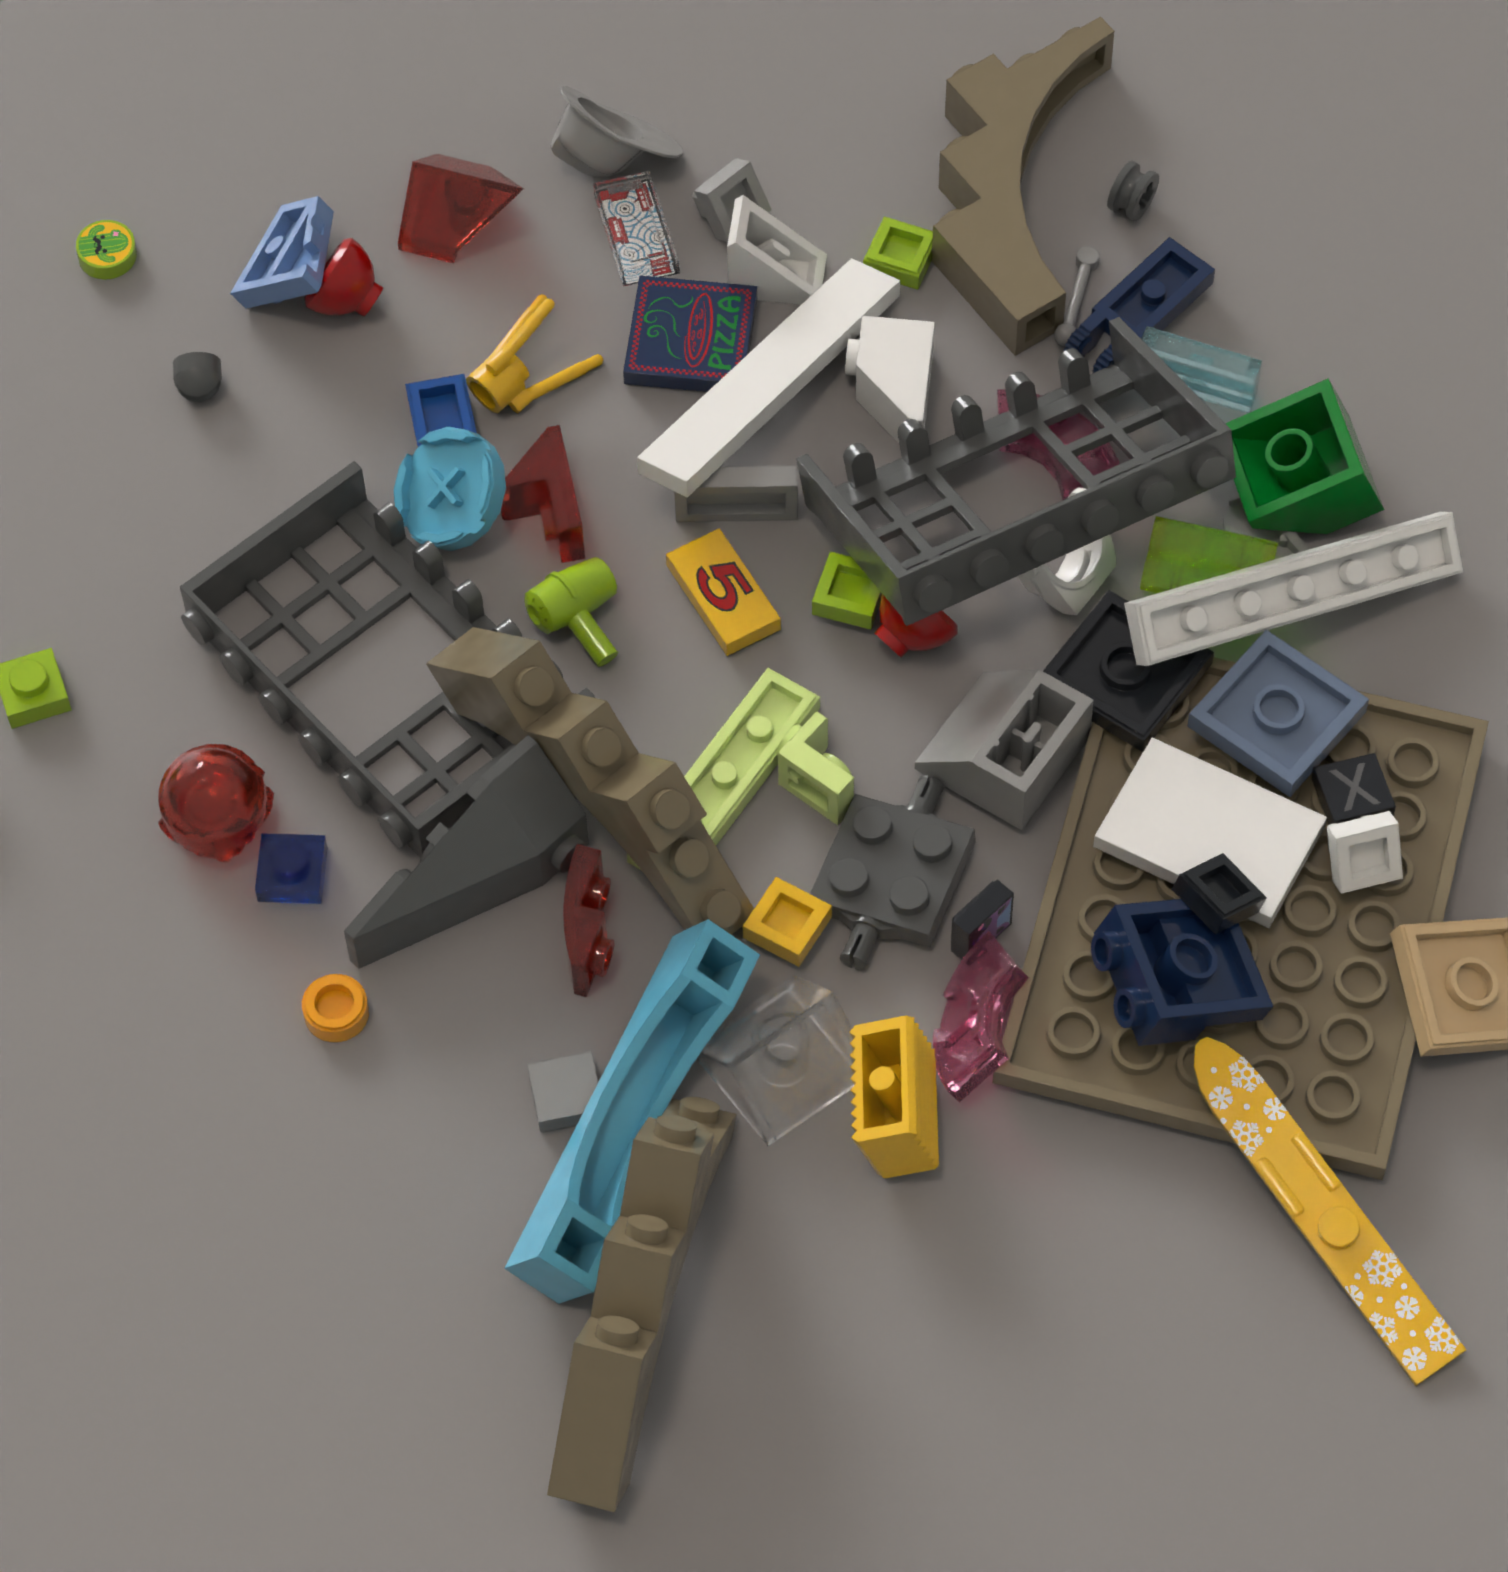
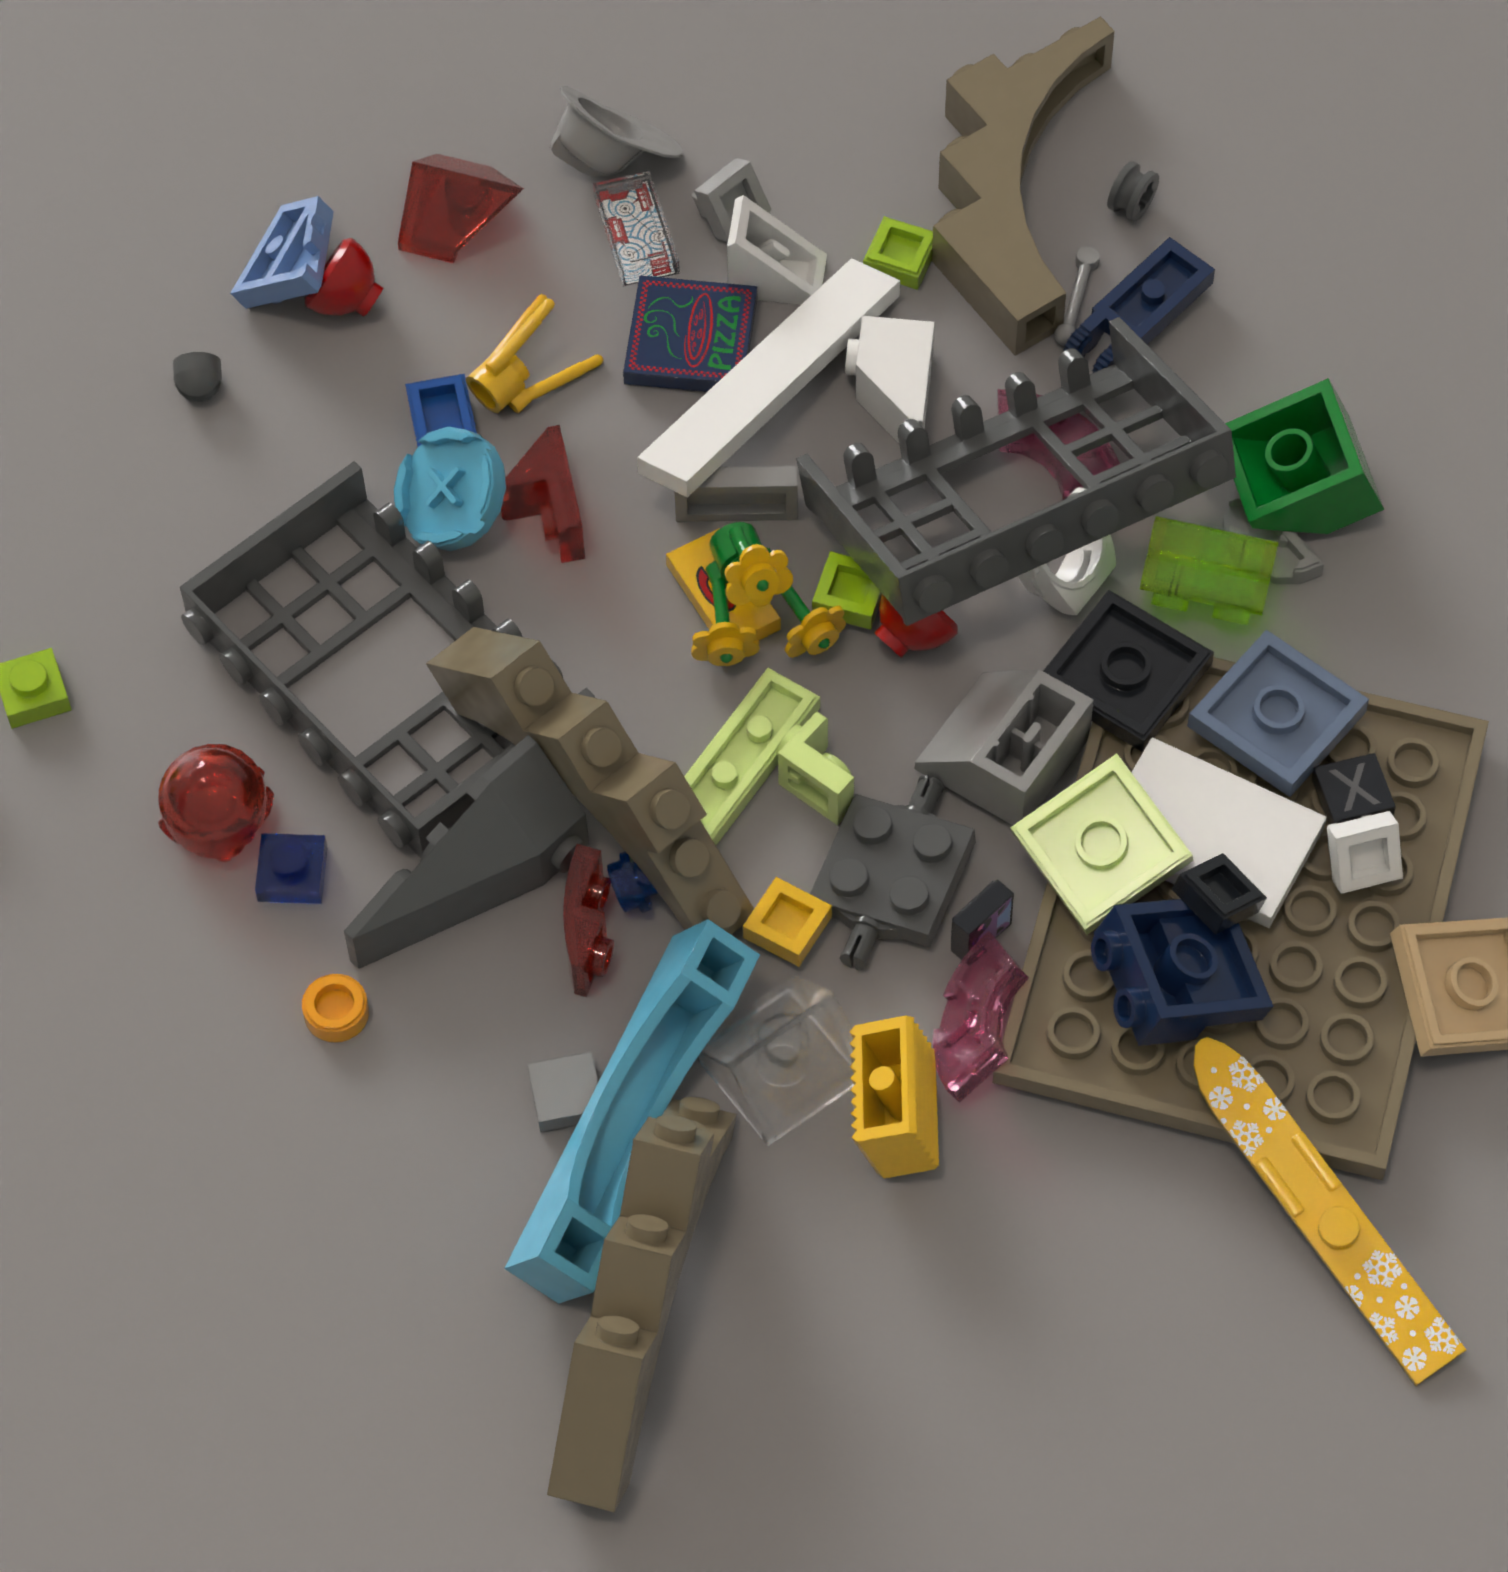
tile [76,220,137,280] -> none
lime piece [524,557,618,667] -> none
white tile [1124,512,1463,666] -> none
clear light blue tile [1141,326,1262,413] -> none
none -> clear blue plate [607,851,658,913]
none -> yellow plant [691,522,846,666]
none -> yellowish green tile [1010,753,1194,935]

